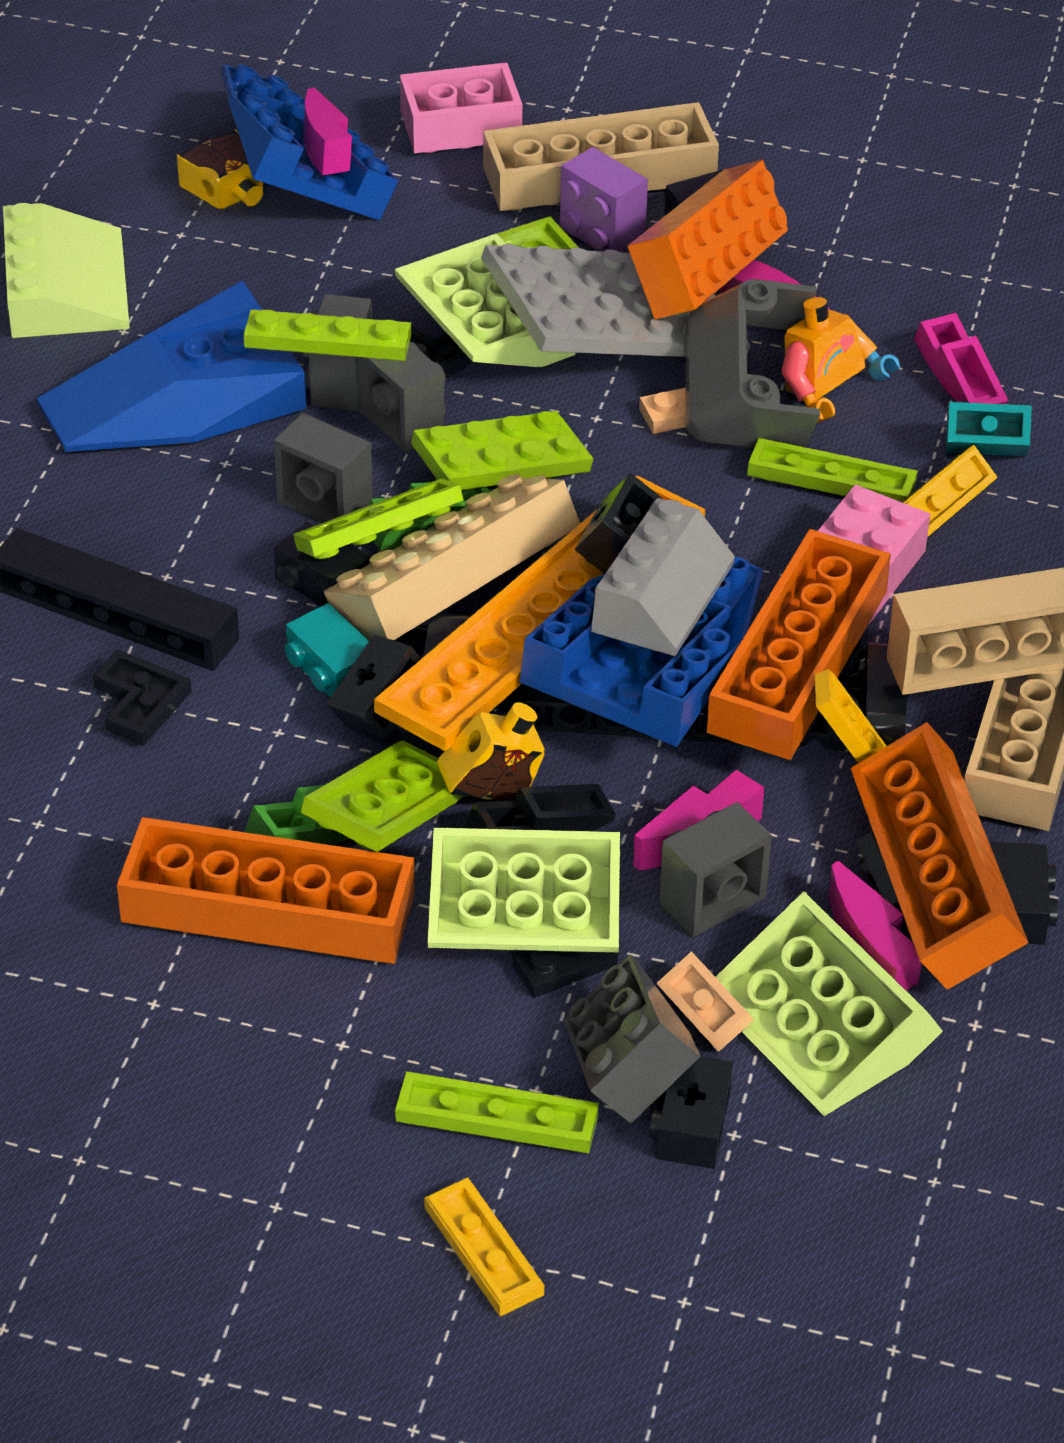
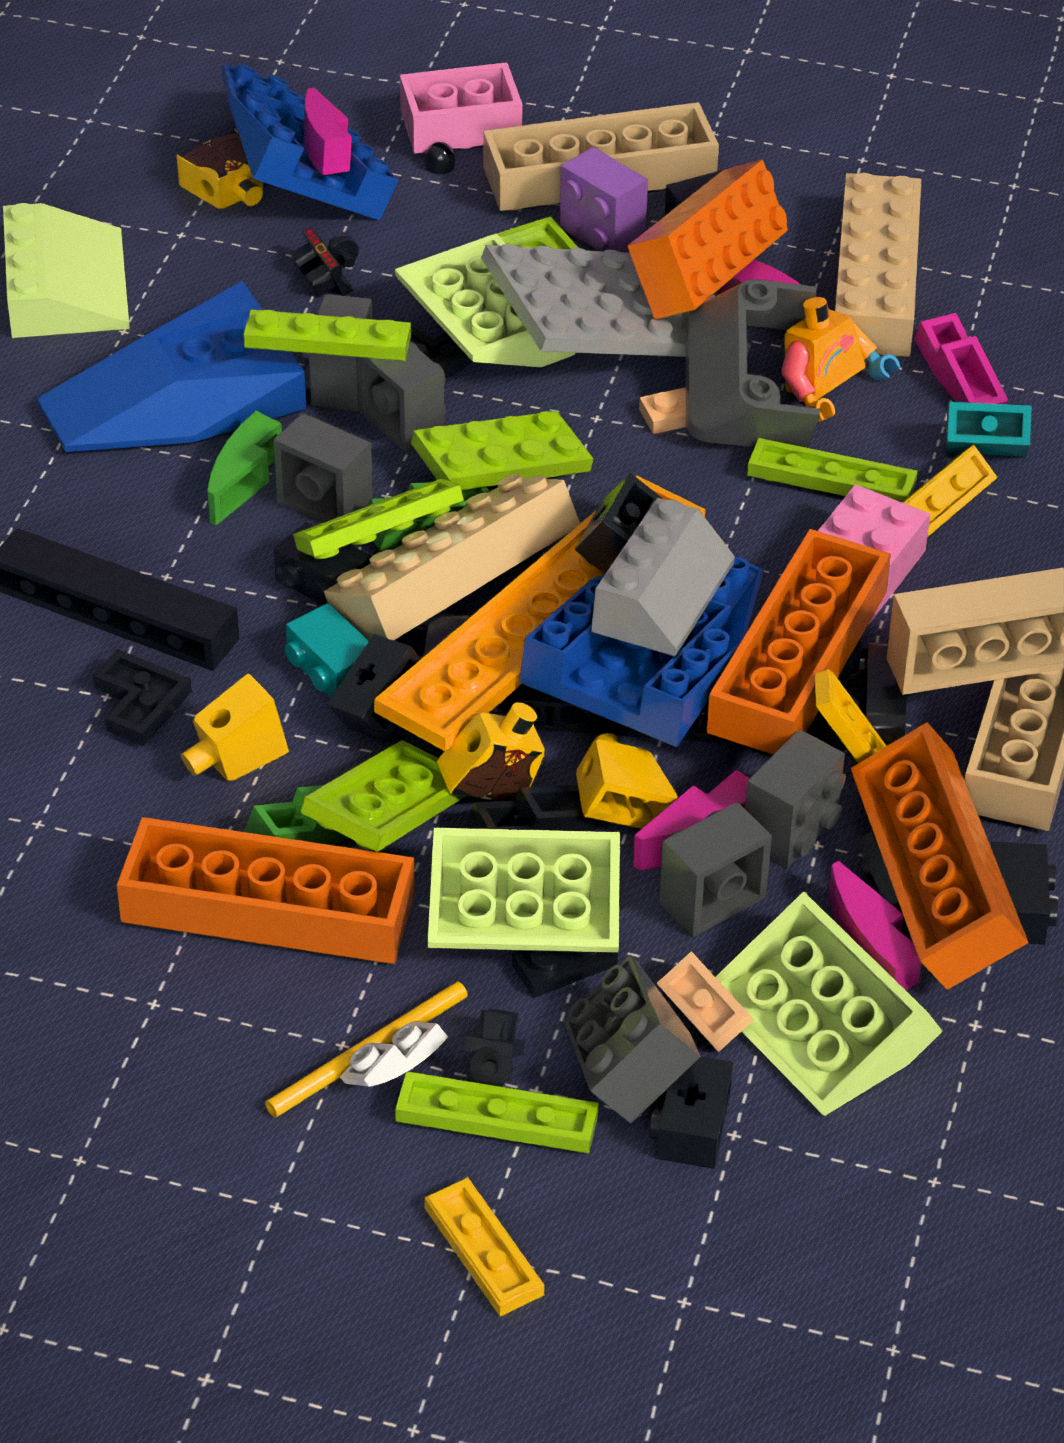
none -> yellow torso [180,673,289,781]
none -> bright green slope [207,411,282,525]
none -> yellow piece [265,981,468,1118]
none -> black hips [290,227,359,297]
none -> white slope [340,1021,448,1087]
none -> black hinge [425,142,455,174]
none -> black hips [464,1008,525,1087]
none -> yellow torso [576,733,678,829]
none -> dark grey brick [745,729,846,868]
none -> tan brick [835,173,921,357]

